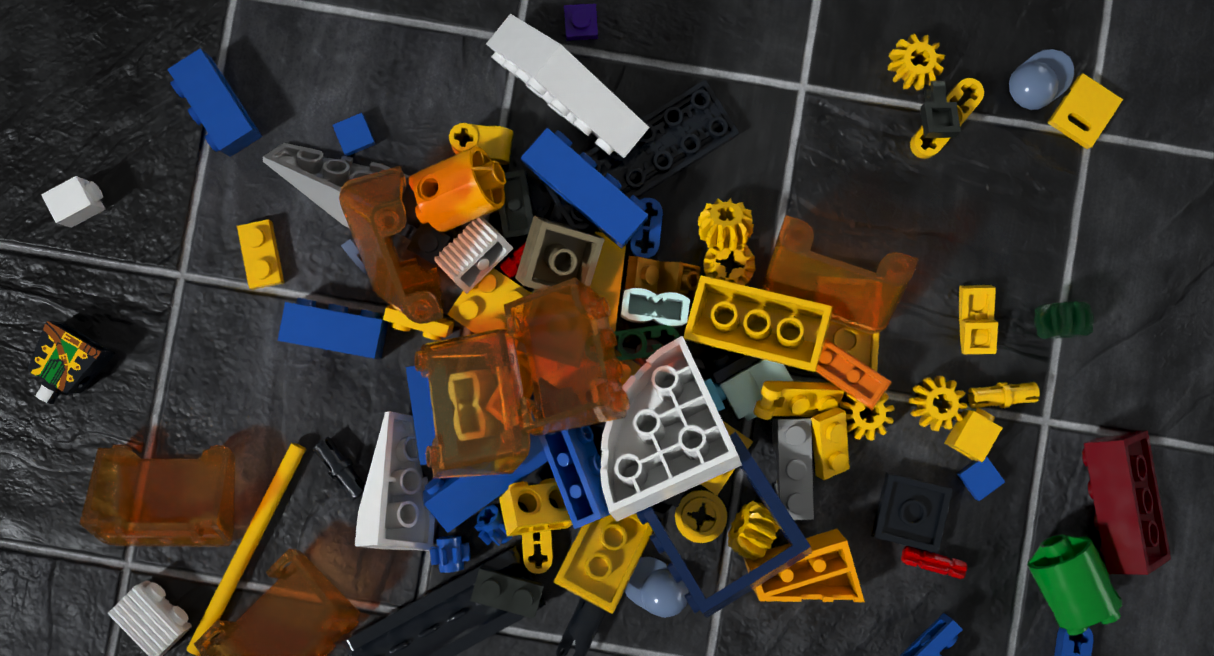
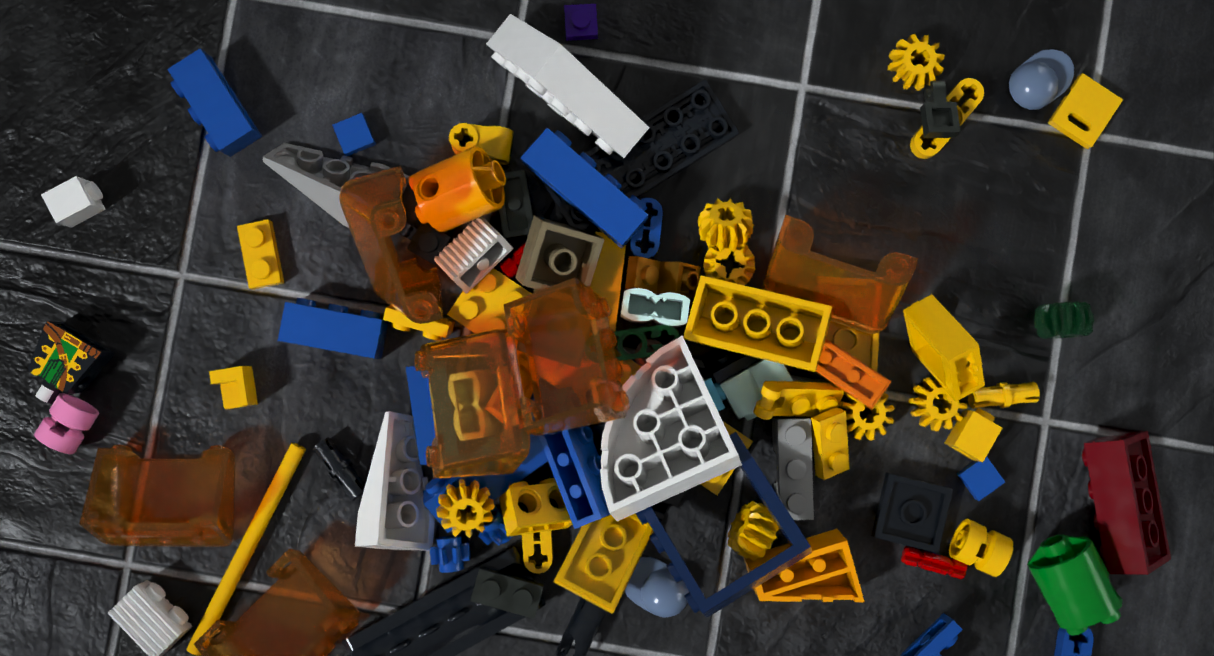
sand blue tile [341,239,376,275] -> none
yellow gear [675,490,727,543] -> none
yellow slope [959,285,998,355] -> none
none -> bright pink wheel [34,393,99,455]
none -> yellow panel [209,366,258,409]
none -> yellow gear [436,478,495,538]
none -> yellow window [903,294,985,402]
none -> yellow wheel [949,519,1013,577]

